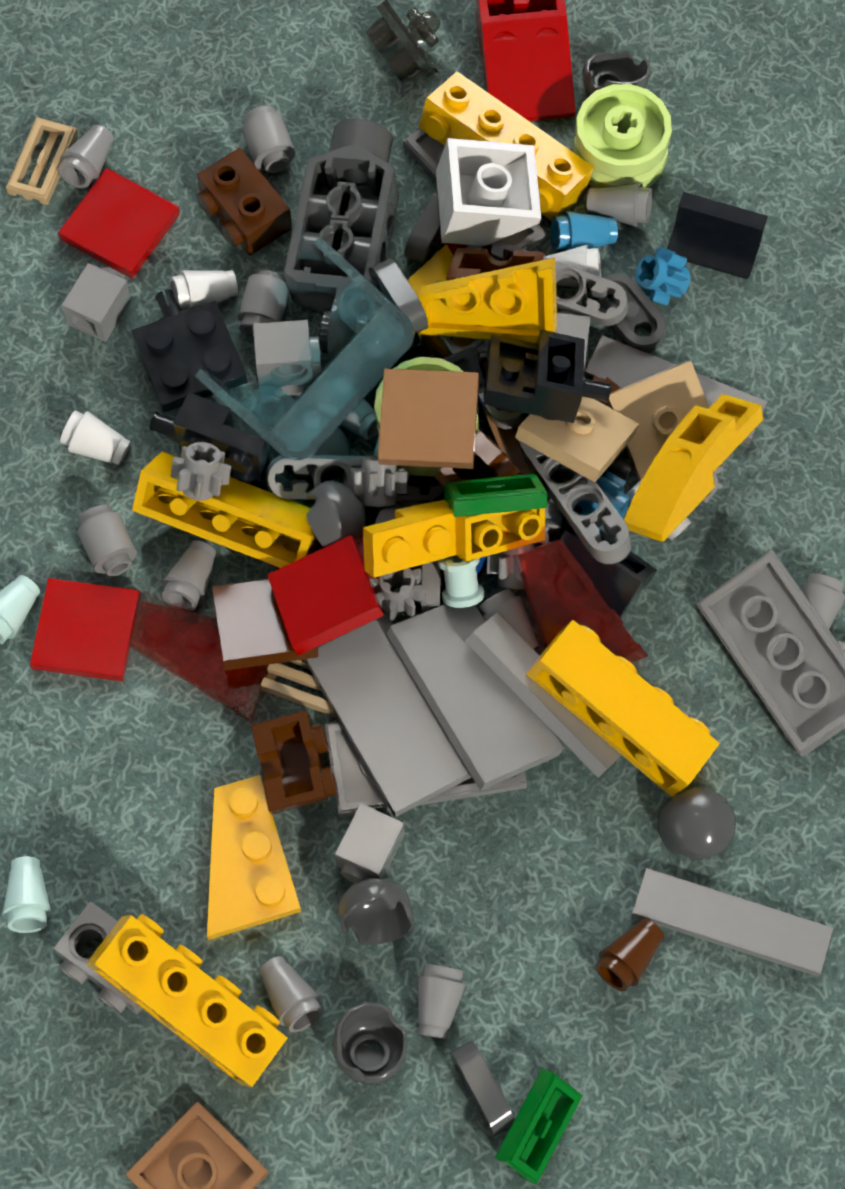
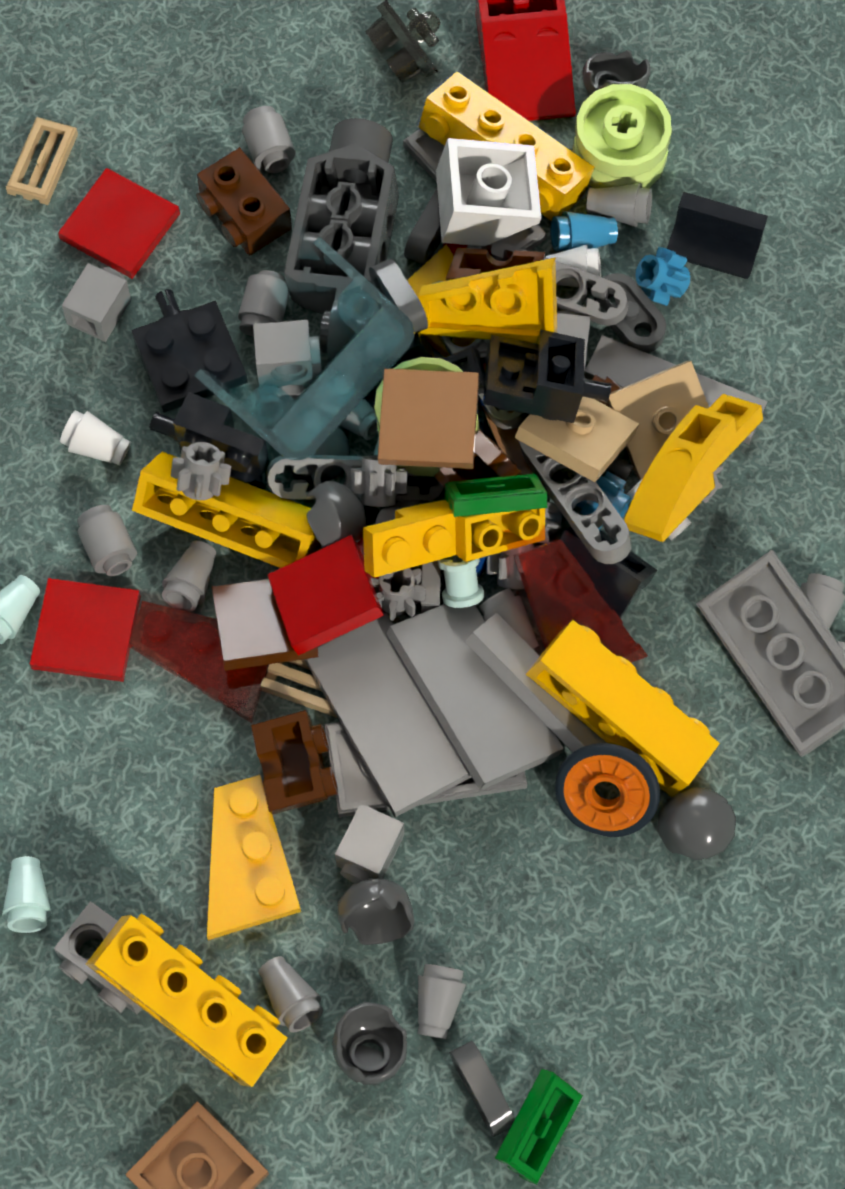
light grey cone [58,125,114,189] -> none
white cone [170,270,238,311] -> none
reddish brown cone [595,918,664,991] -> none
light grey tile [631,868,833,977] -> none
none -> orange wheel [555,743,660,837]

